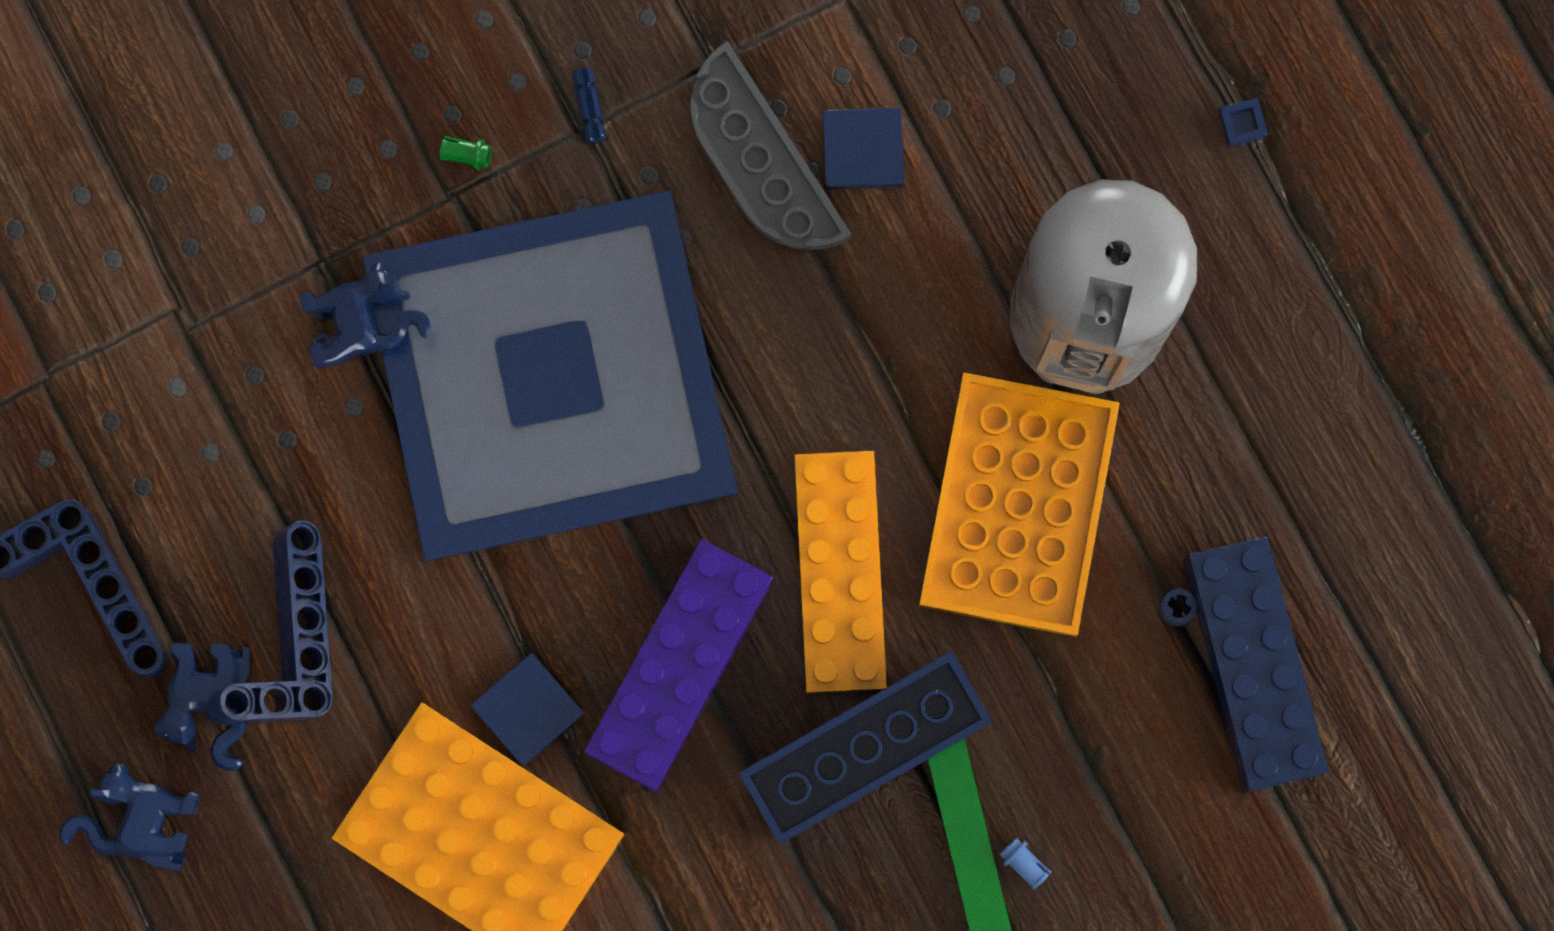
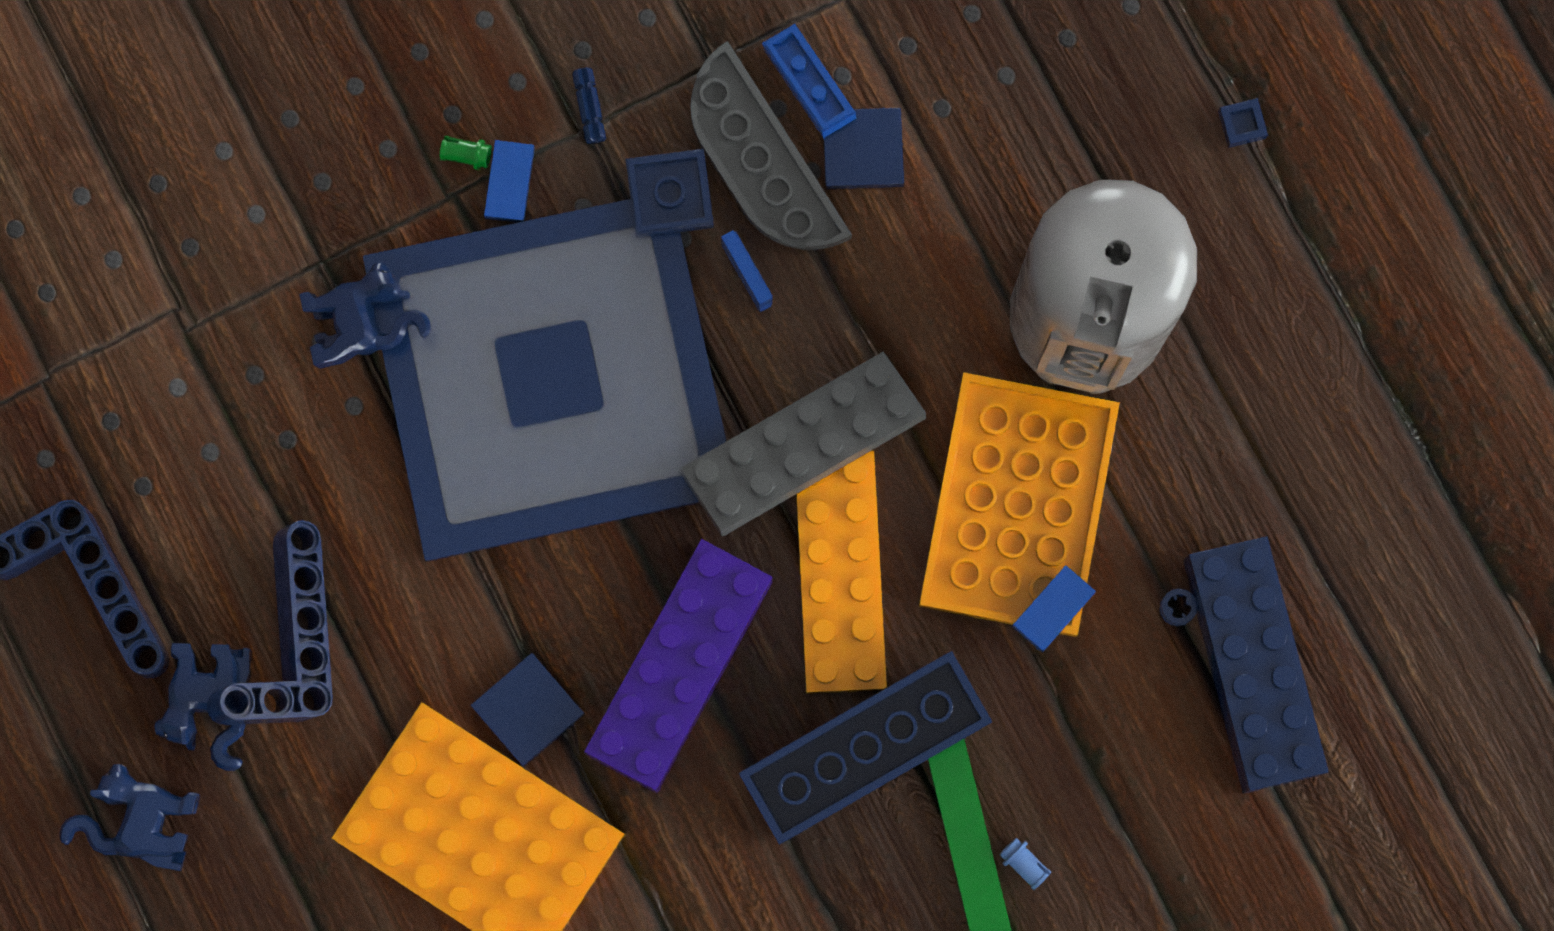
none -> blue tile [484,140,535,223]
none -> dark blue tile [626,149,714,238]
none -> dark grey plate [680,351,926,537]
none -> blue tile [721,230,773,312]
none -> blue tile [762,24,857,138]
none -> blue tile [1012,565,1096,653]

